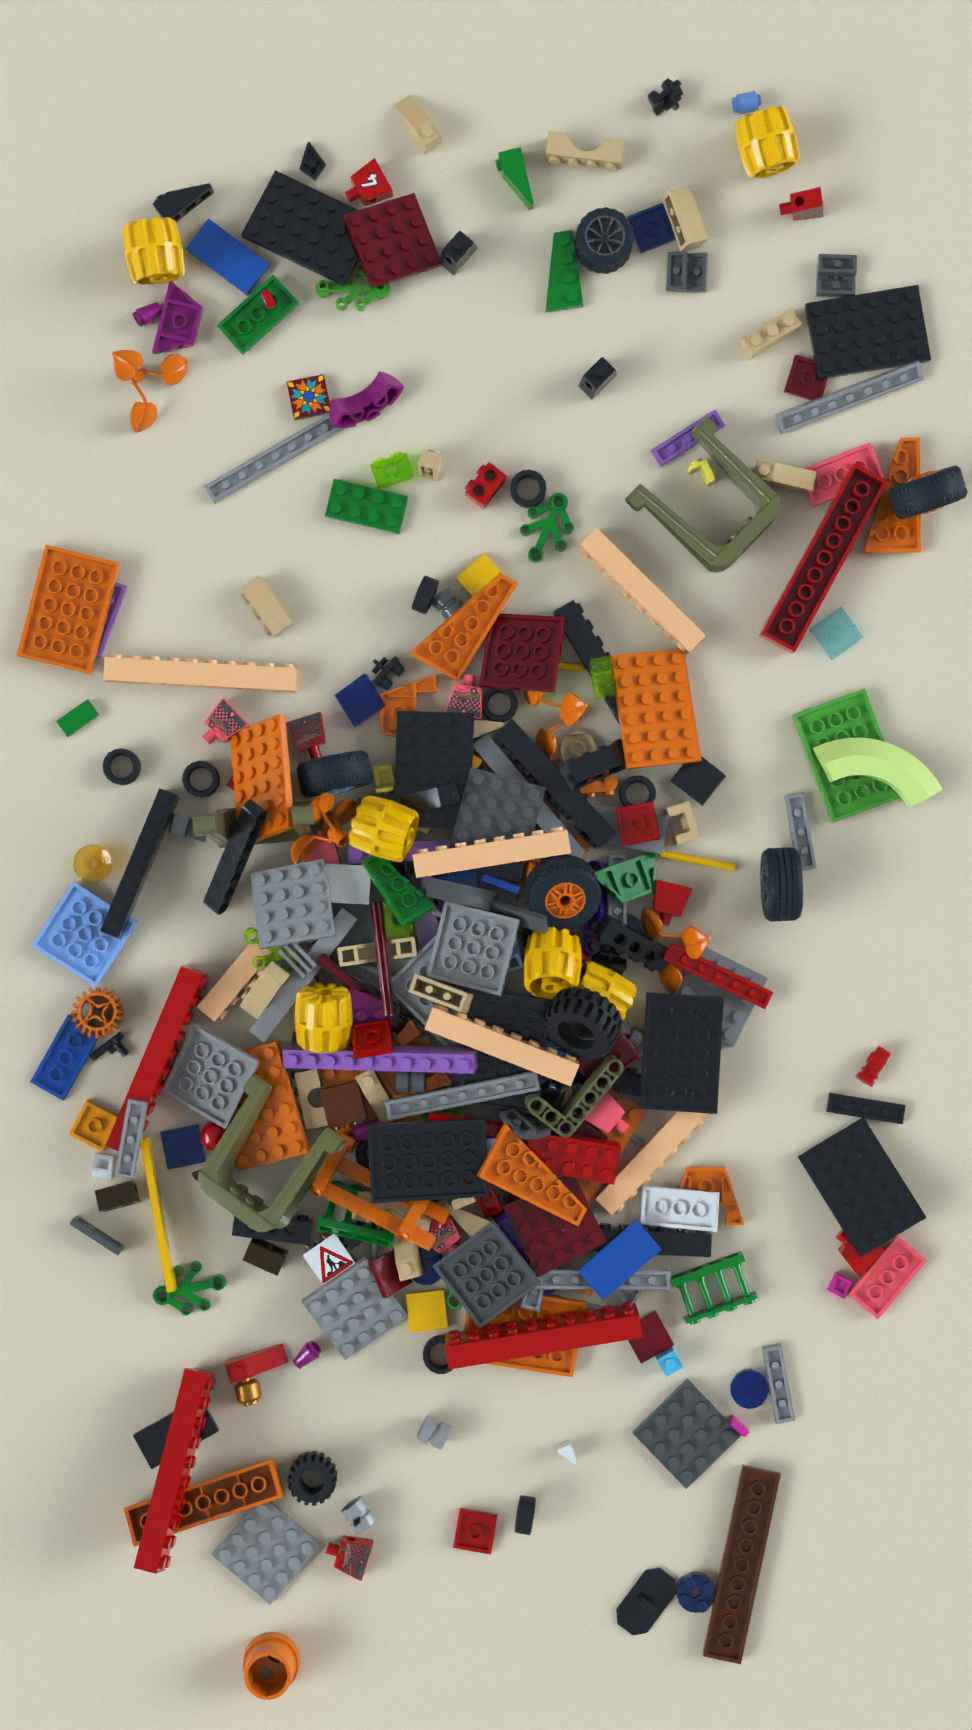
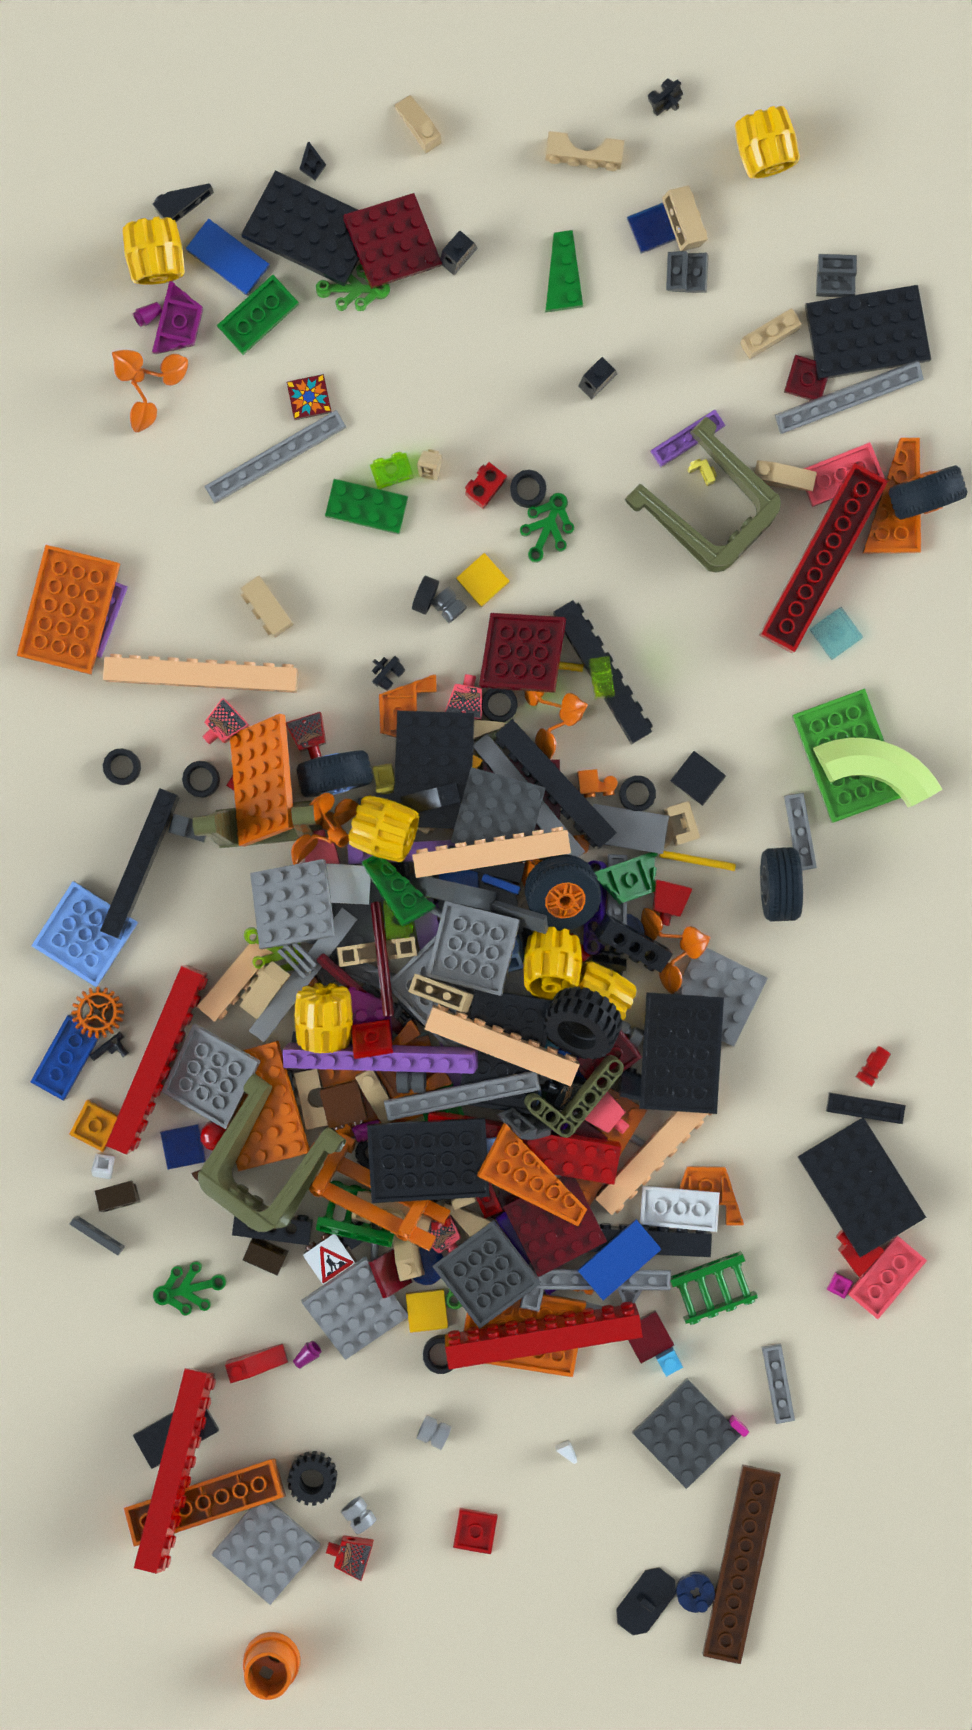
green tile [56,699,99,737] -> none
clear yellow dish [74,844,112,883] -> none
light grey tile [114,1099,148,1180] -> none
yellow tile [141,1137,177,1293] -> none
black beam [203,799,267,915] -> none
pearl gold head [234,1377,262,1406] -> none
red tile [260,289,275,310] -> none
magenta brick [329,371,404,428] -> none
clear blue tile [335,674,387,727] -> none
red torso [345,158,393,206] -> none
orange wing [409,572,518,682] -> none
green slope [495,147,534,210] -> none
black tyre [515,1495,536,1535] -> none
tan tile [559,730,597,762] -> none
black brick [560,739,626,791] -> none
wheel [575,207,634,274] -> none
light nougat brick [580,528,706,654] -> none
orange plate [609,649,702,769] -> none
red tile [615,801,660,846] -> none
red tile [662,942,773,1009] -> none
clear blue tile [730,1369,769,1409] -> none
medium blue brick [732,91,761,114] -> none
red torso [779,187,823,221] -> none

